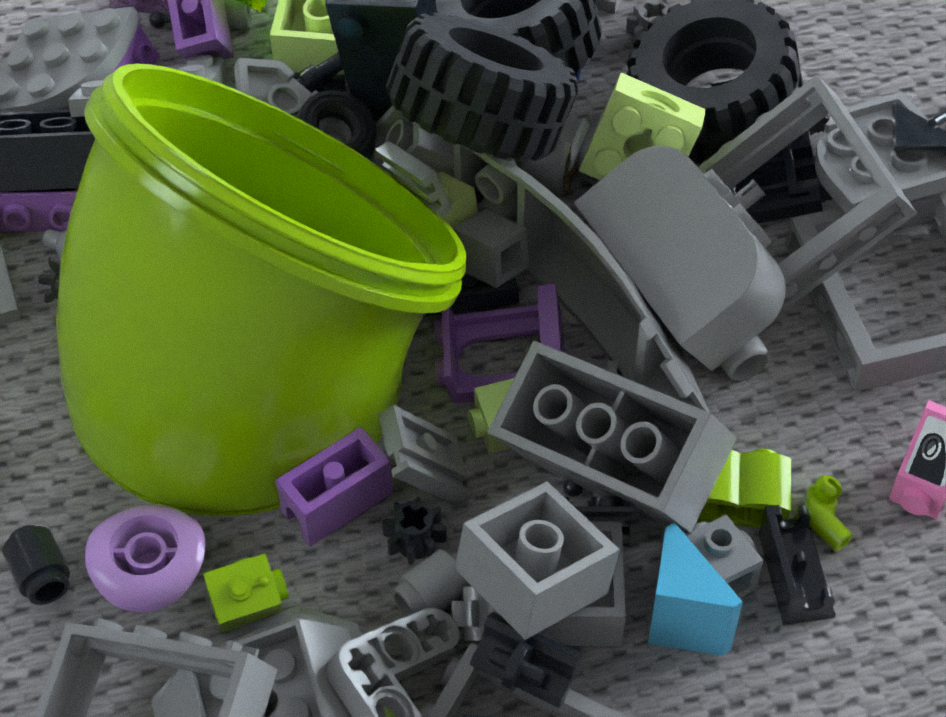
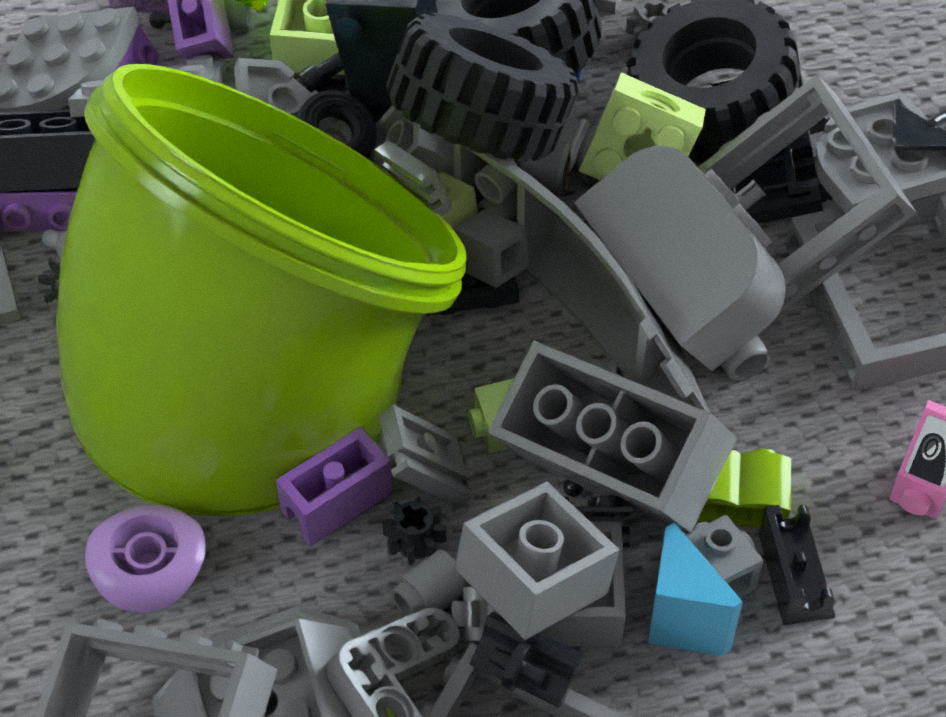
black brick [2,525,70,605] -> none
lime head [203,553,290,634] -> none
medium lavender panel [434,283,565,403] -> none
lime arm [804,475,853,552] -> none

